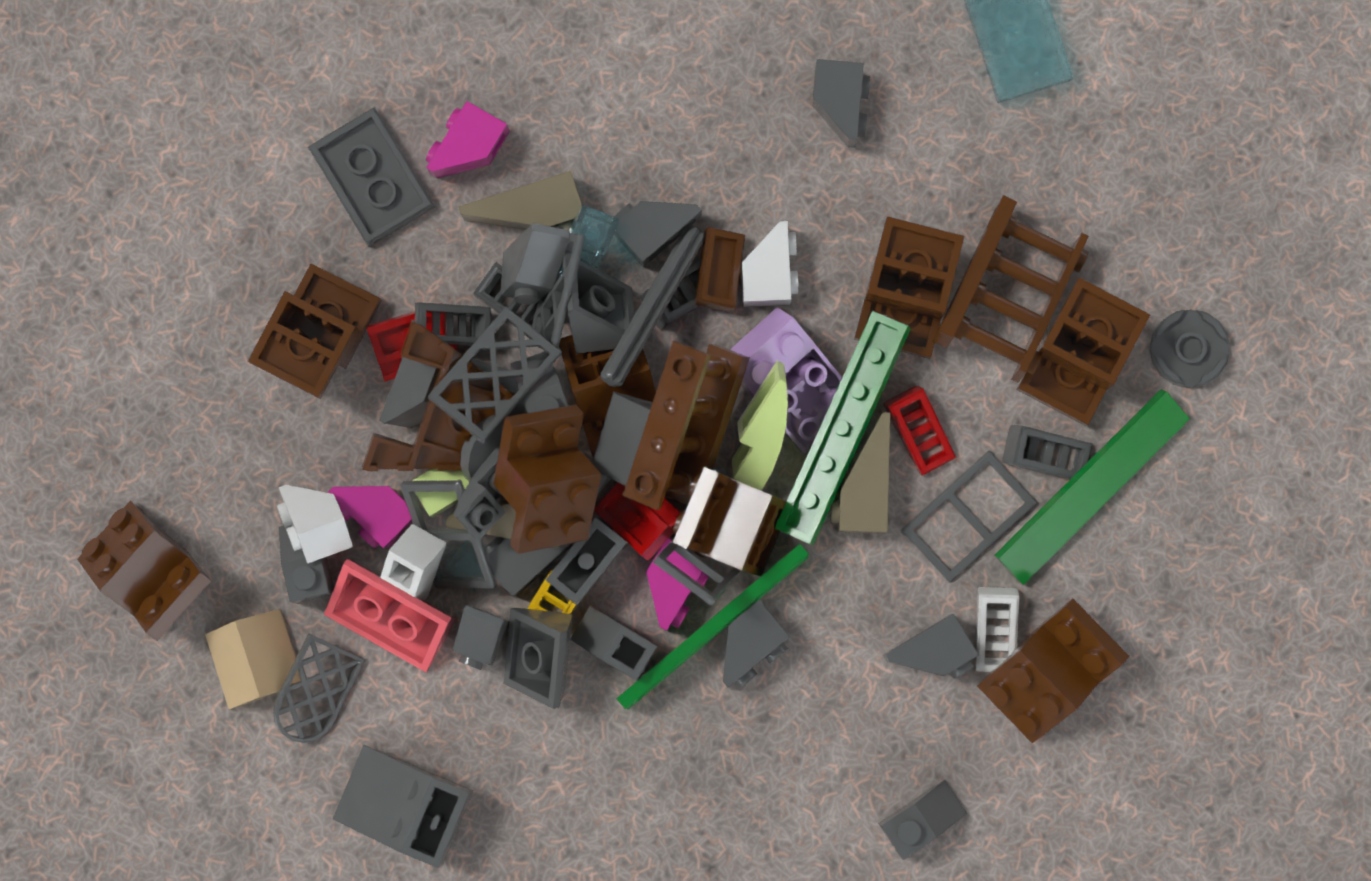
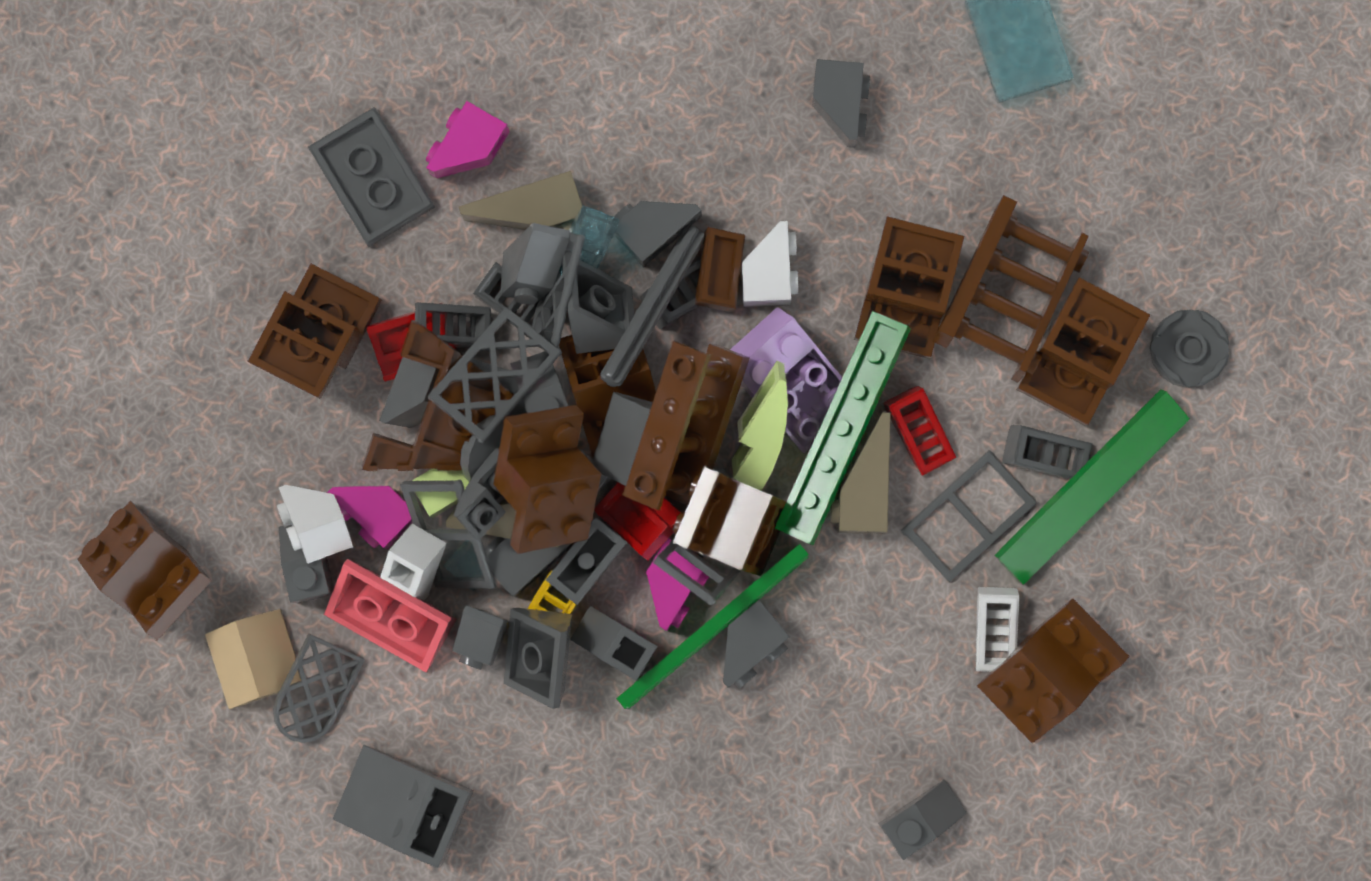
dark grey slope [883,614,979,678] -> none

